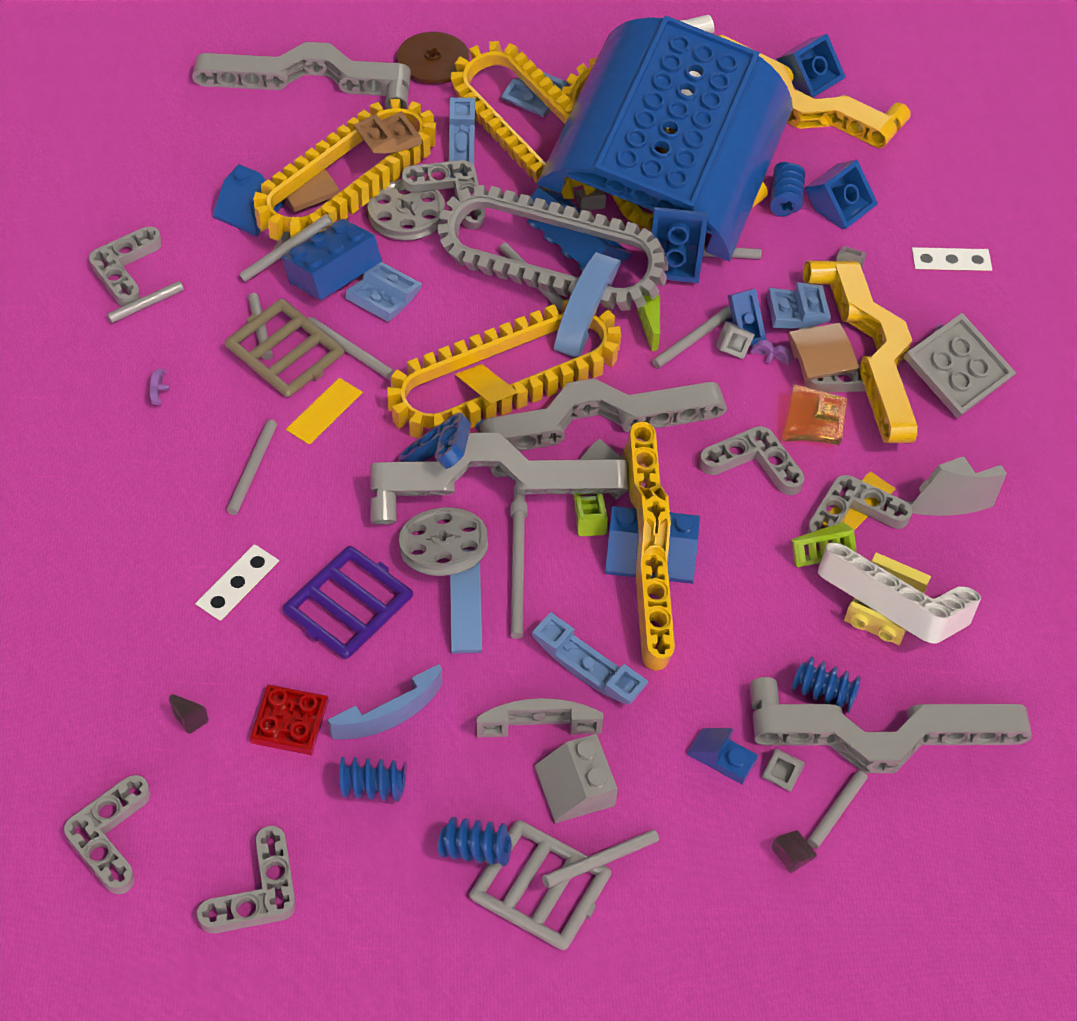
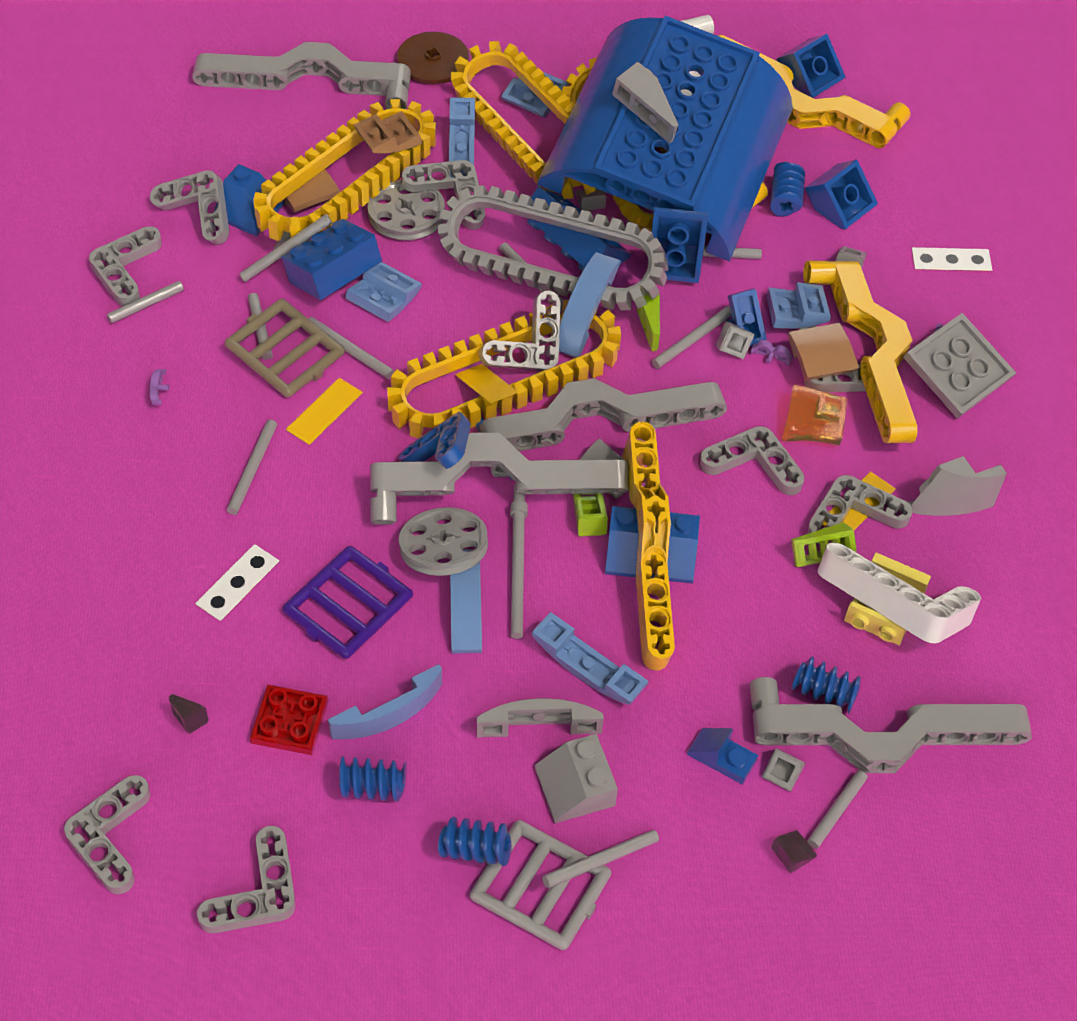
none -> light grey beam [150,170,229,245]
none -> light grey beam [479,290,560,371]
none -> light grey slope [612,62,678,143]

